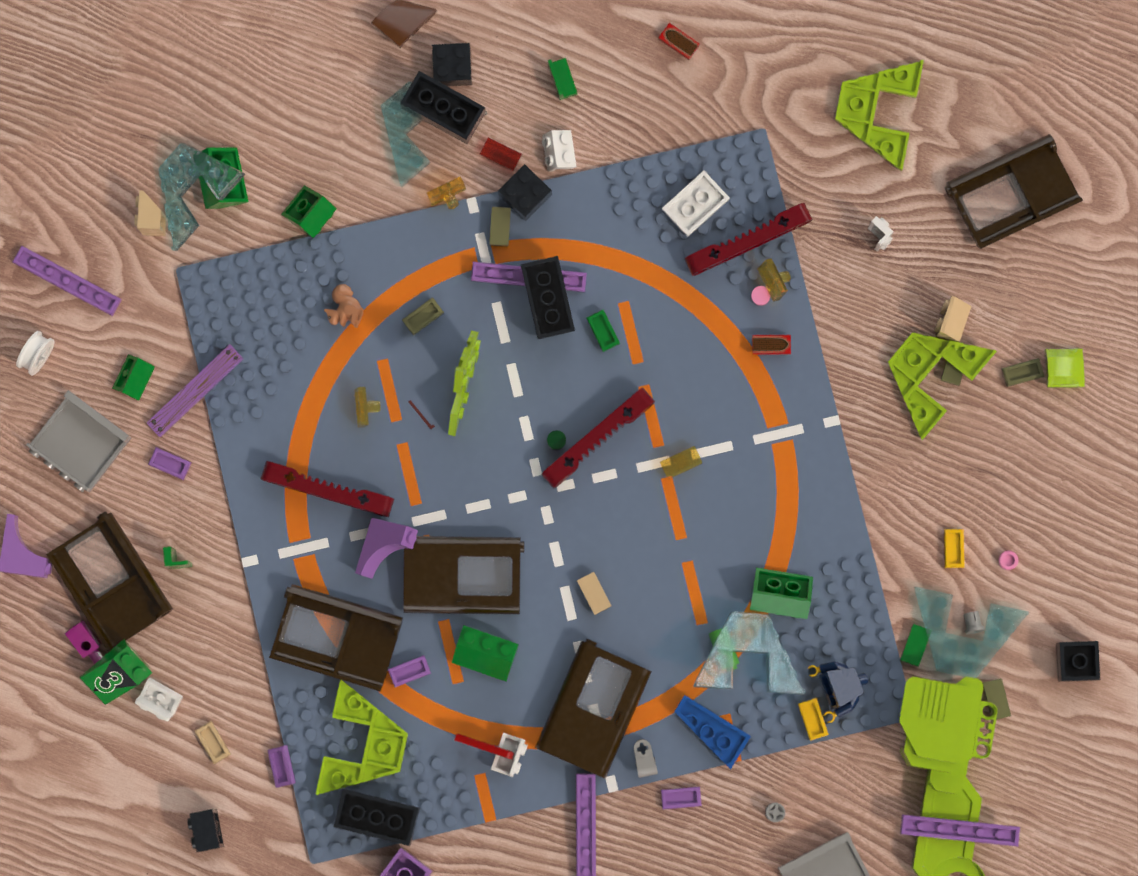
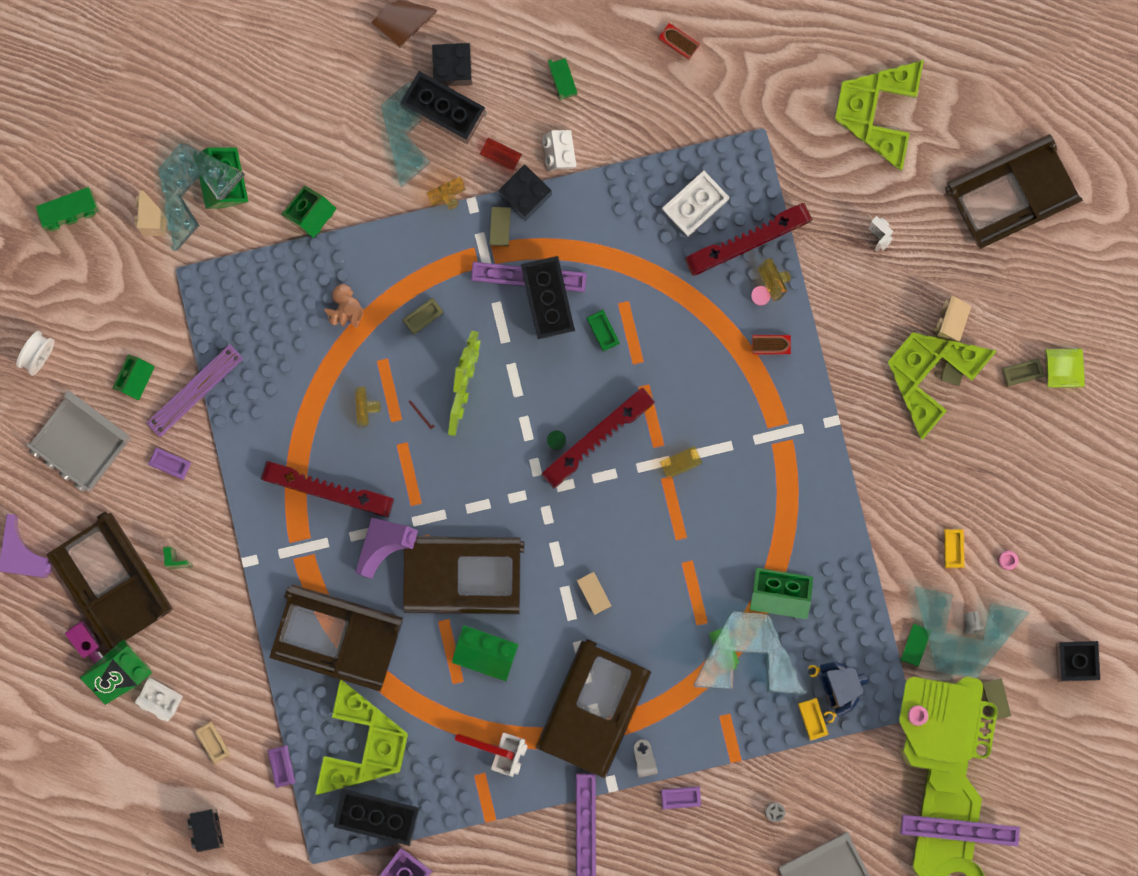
medium lavender tile [13,246,121,316] -> none
medium lavender tile [388,655,431,687] -> none
blue wing [674,695,751,770] -> none
none -> green brick [35,187,99,232]
none -> bright pink tile [908,706,928,726]

